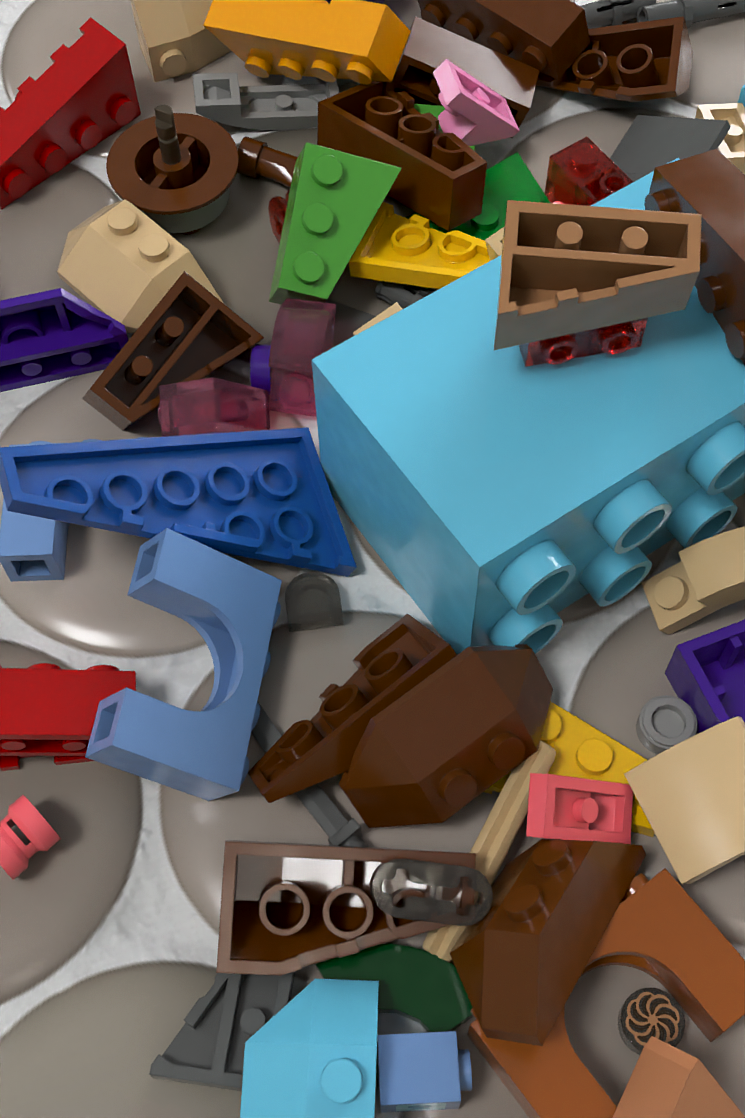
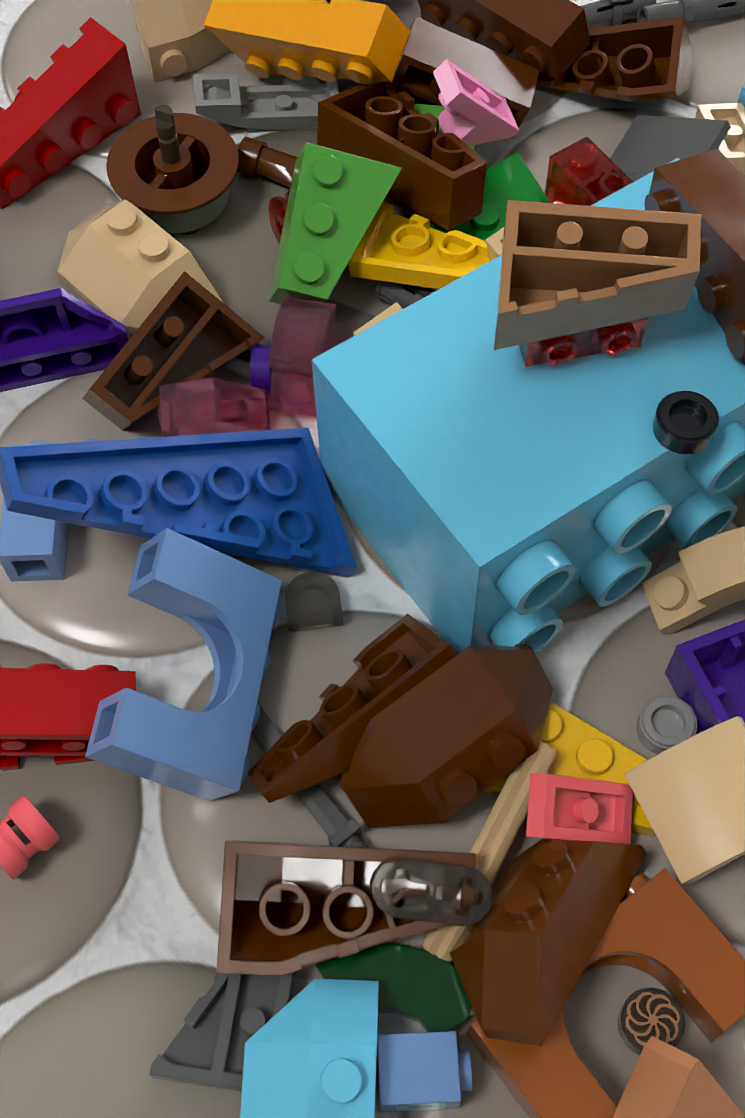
none -> black tile [653,391,719,454]

